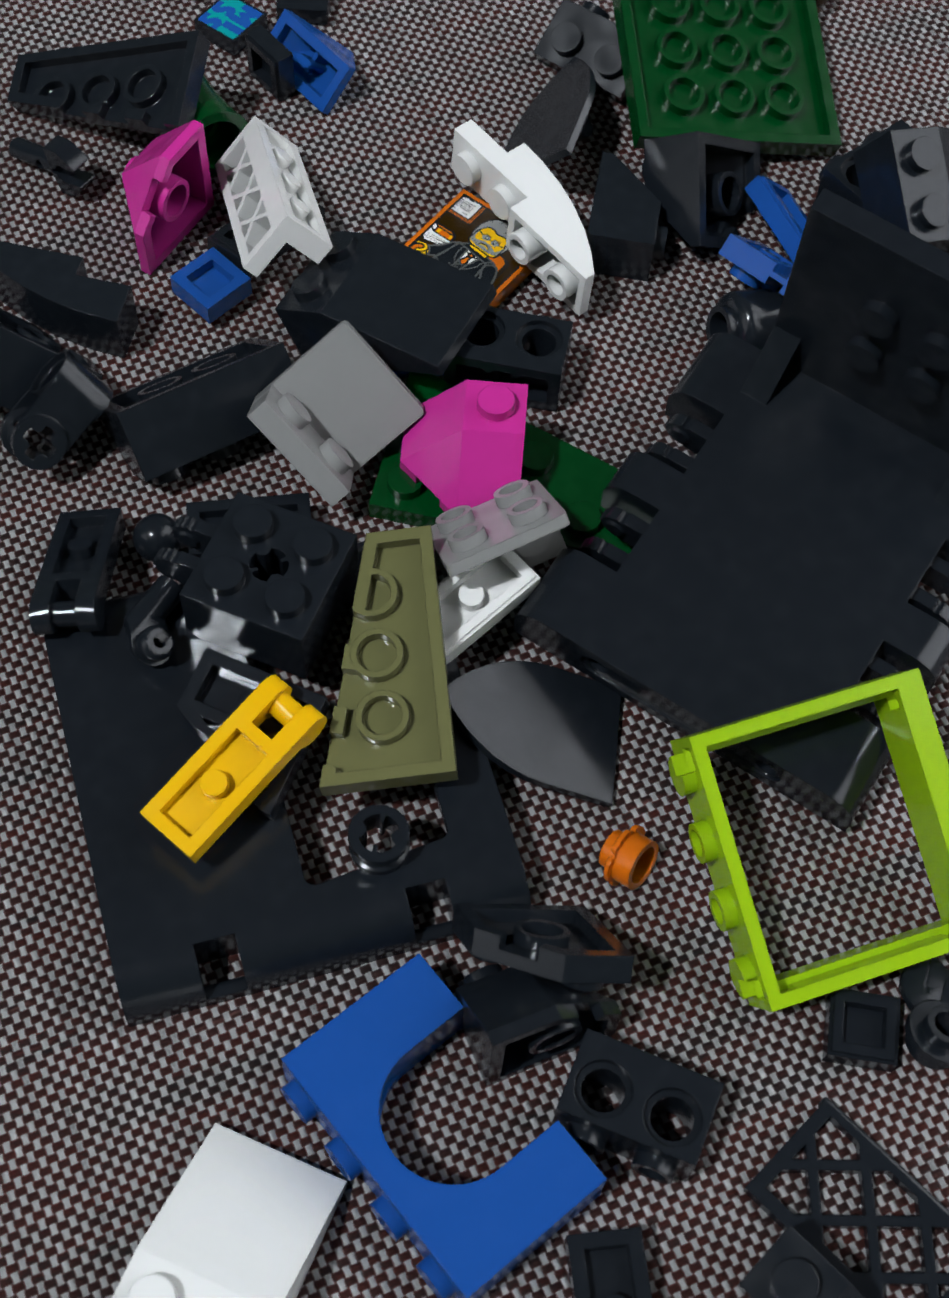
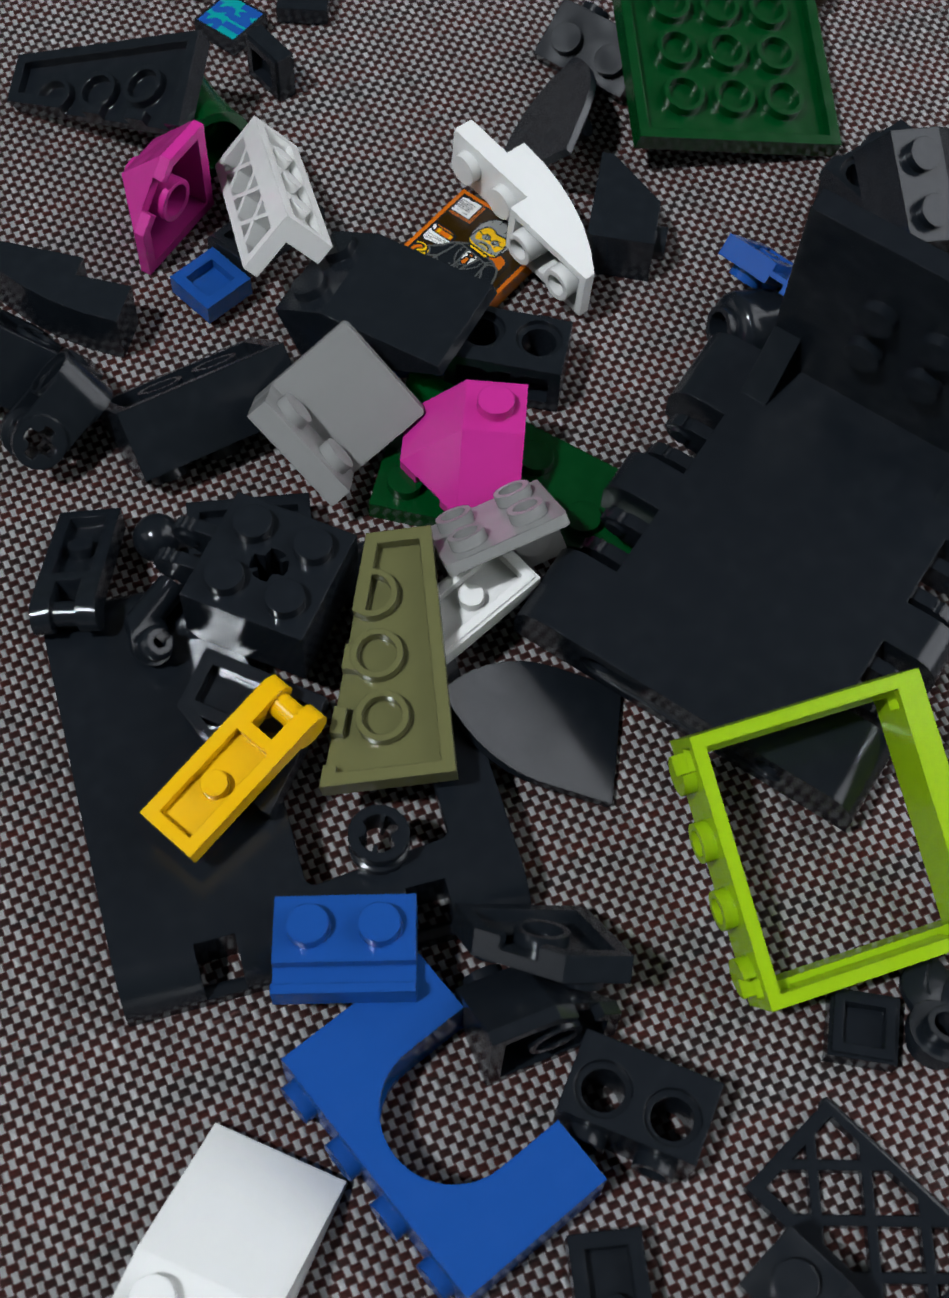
black bar [9,135,96,197] -> none
blue slope [271,9,356,114] -> none
orange plate [599,825,659,890] -> none
black slope [642,131,760,250] -> none
blue tile [744,175,807,263] -> none
none -> blue plate [270,893,418,1005]

